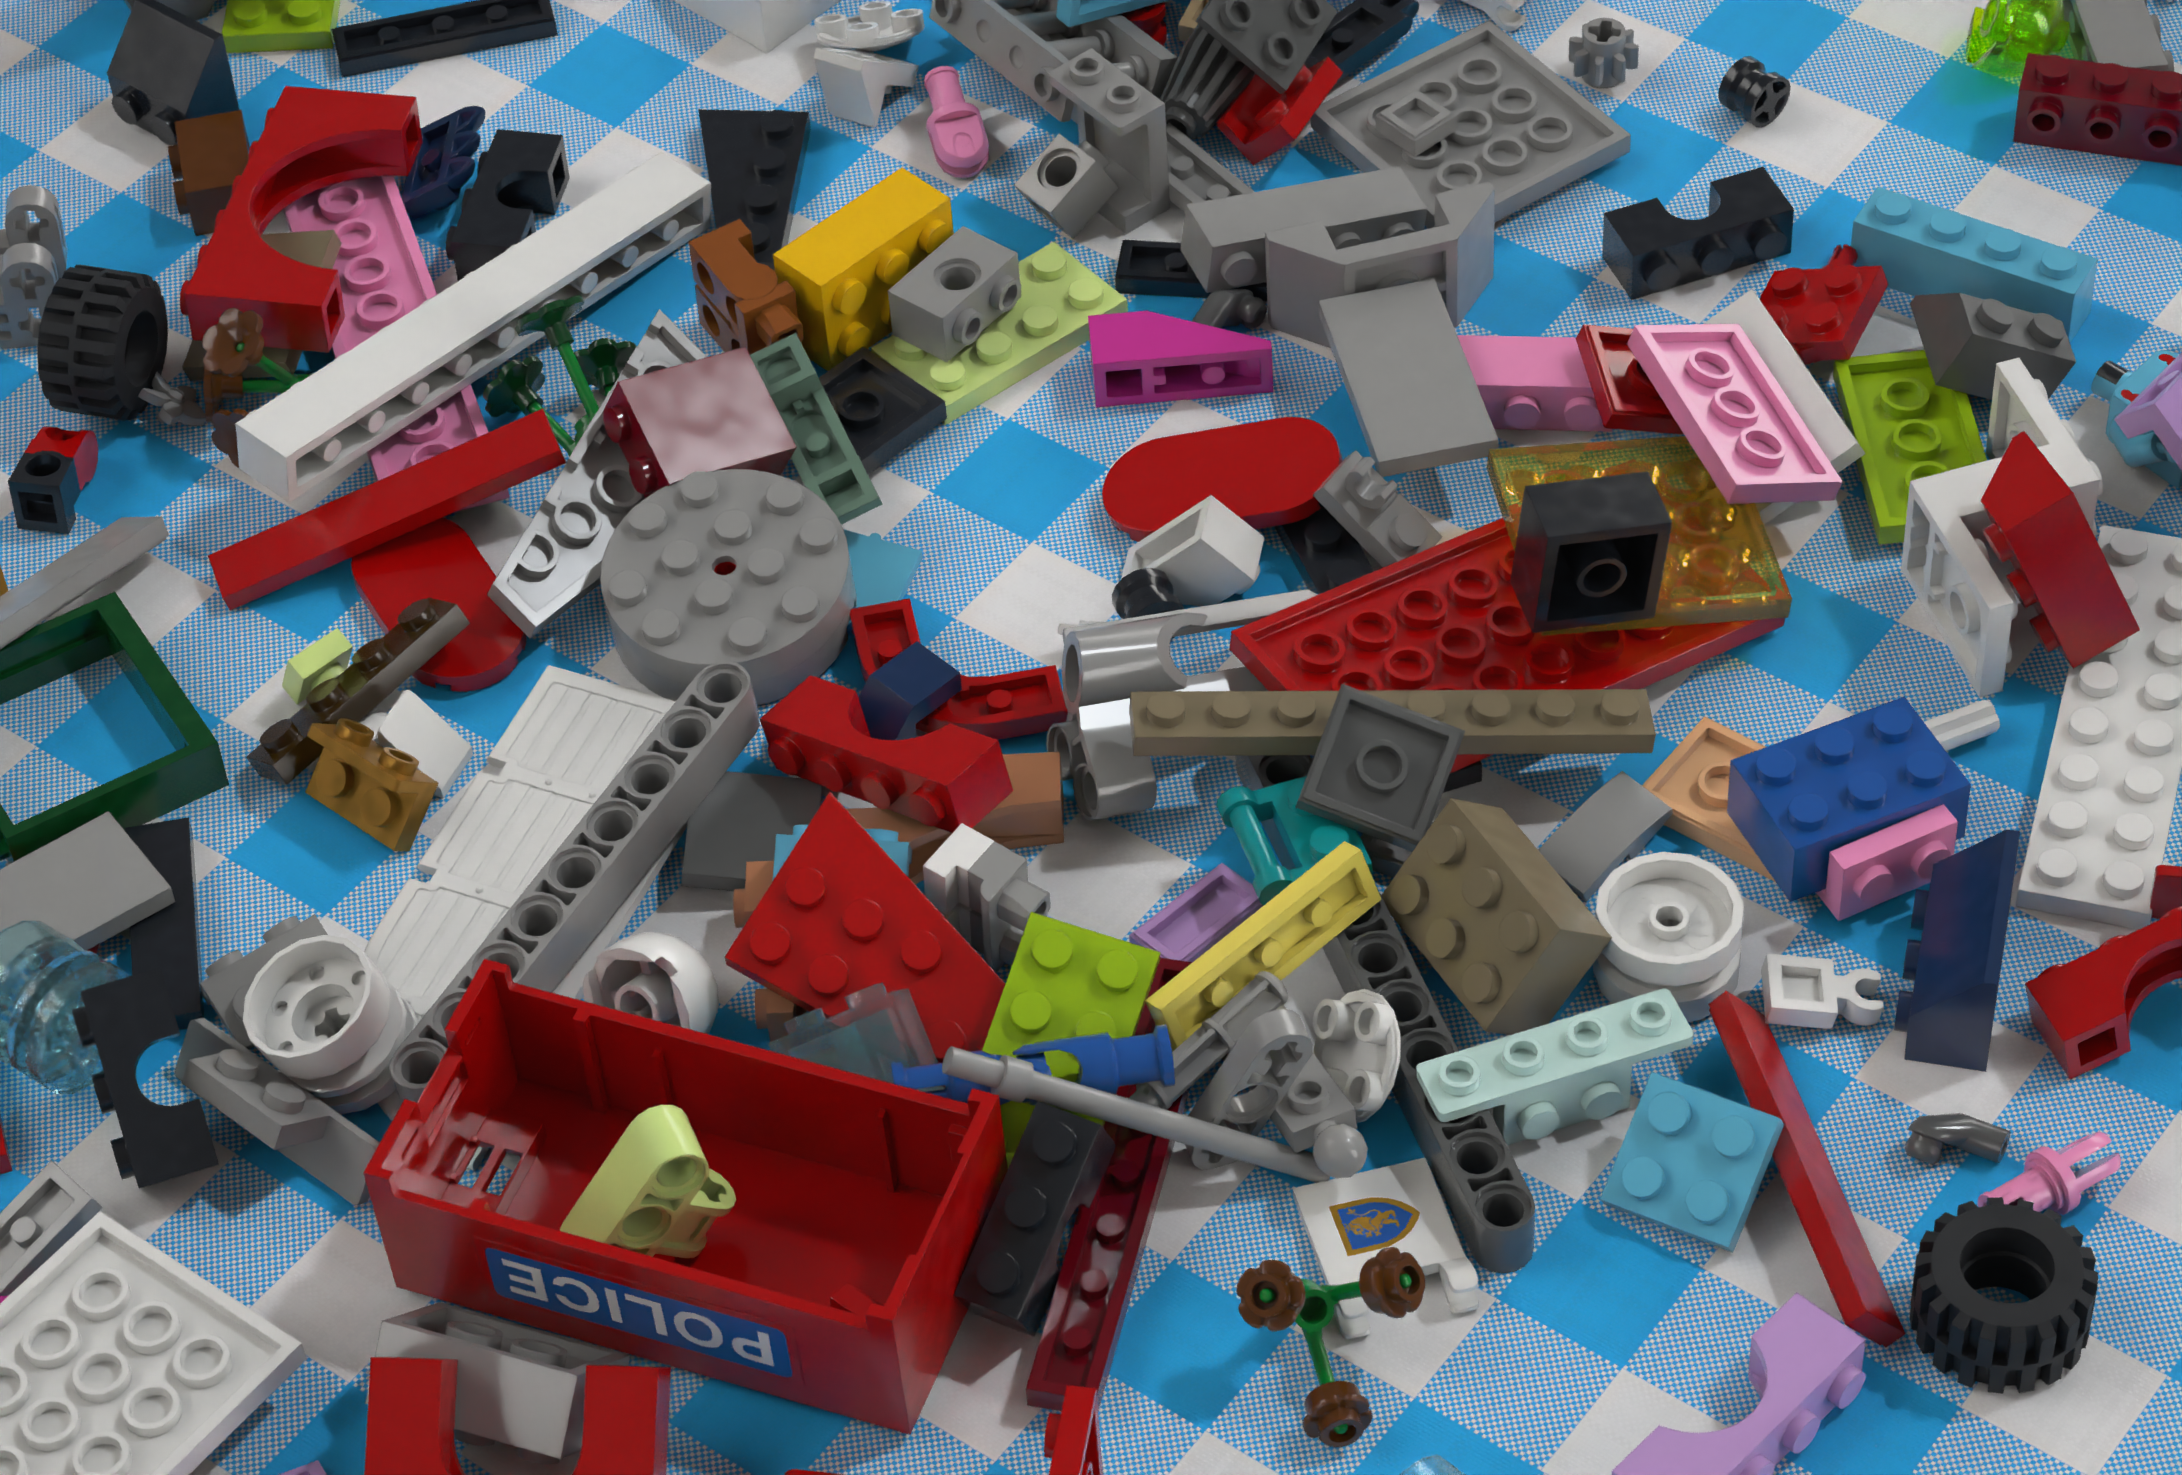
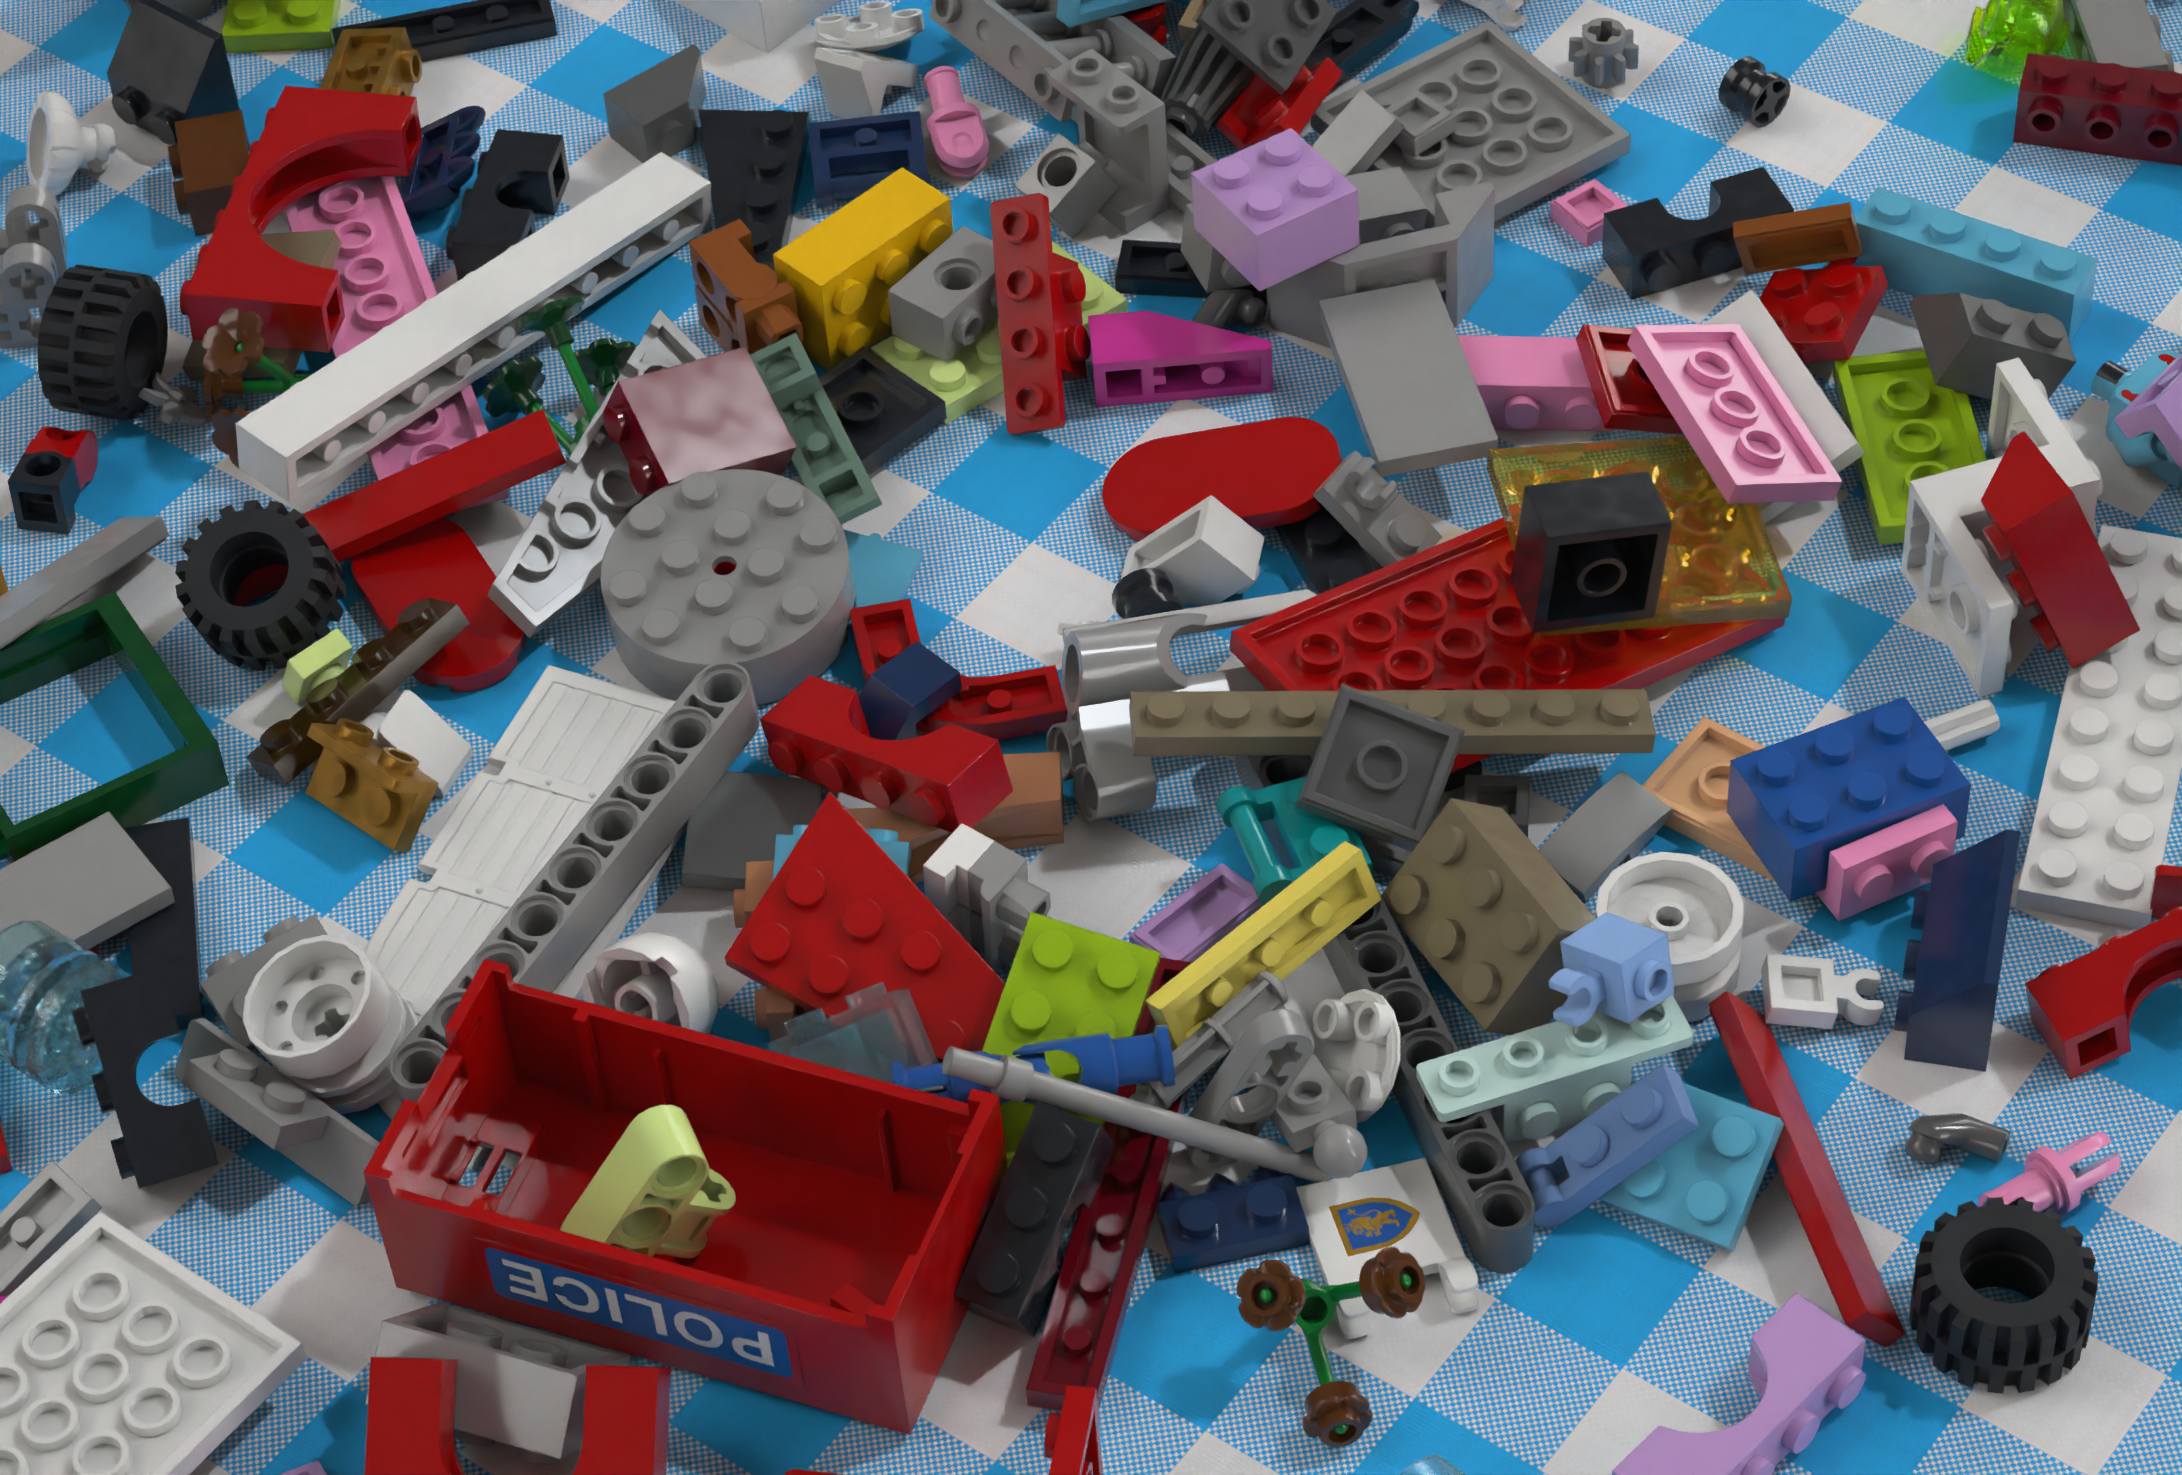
none -> white hair [26,91,117,196]
none -> black tyre [175,500,346,671]
none -> pearl gold bracket [320,27,422,96]
none -> dark grey slope [603,45,706,163]
none -> dark blue plate [808,111,929,208]
none -> red bracket [990,193,1091,436]
none -> dark blue plate [1157,1166,1310,1274]
none -> lavender brick [1191,128,1360,291]
none -> light grey tile [1311,89,1405,176]
none -> dark grey plate [1464,775,1530,838]
none -> medium blue plate [1515,1063,1700,1228]
none -> light blue brick [1549,912,1675,1026]
none -> bright pink tile [1550,178,1629,247]
none -> dark orange tile [1733,202,1862,275]

